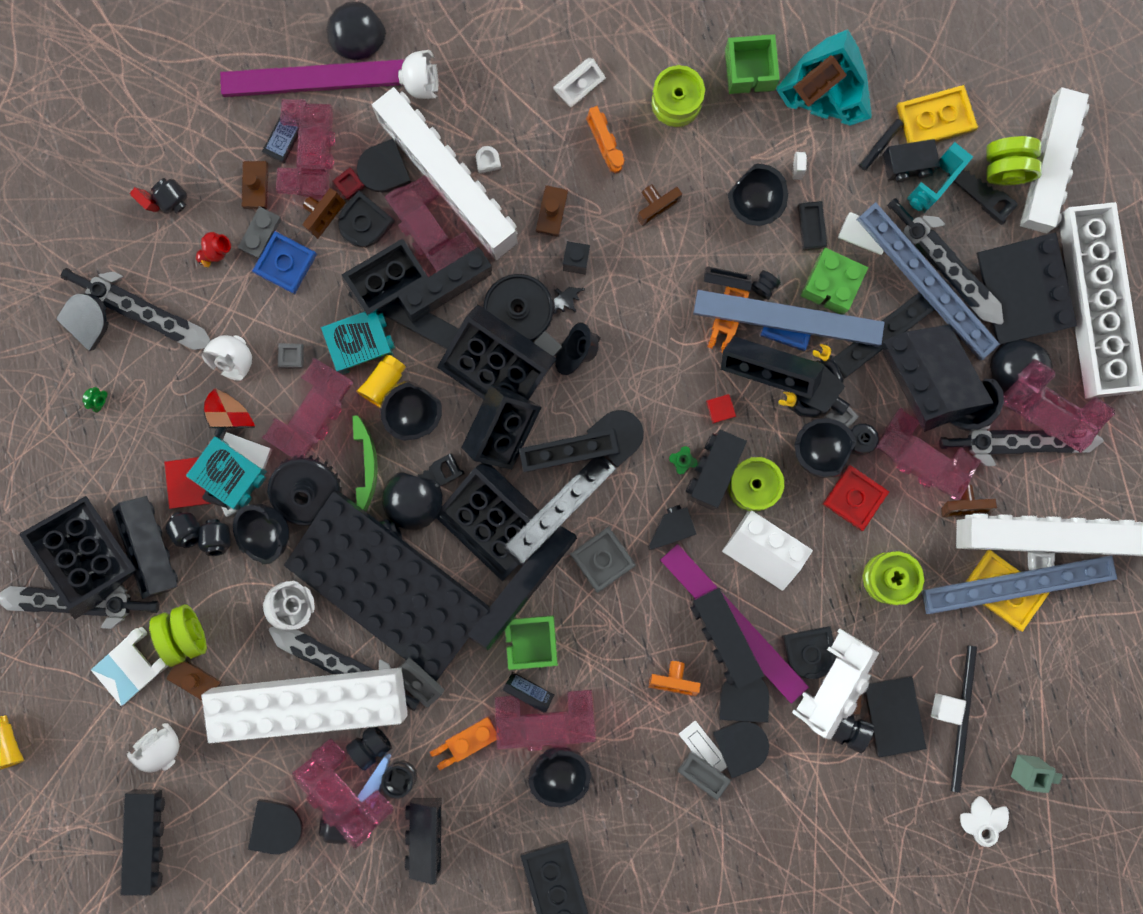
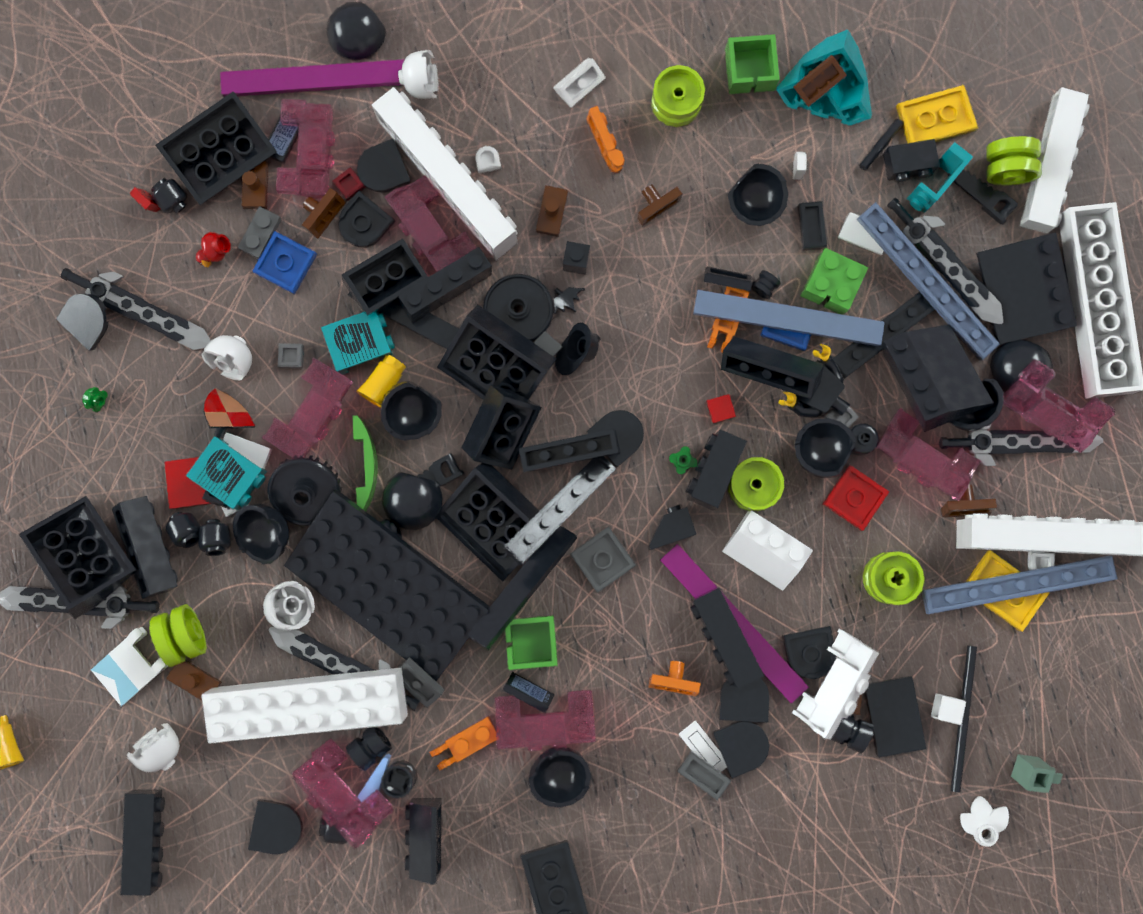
none -> black slope [155,91,277,205]

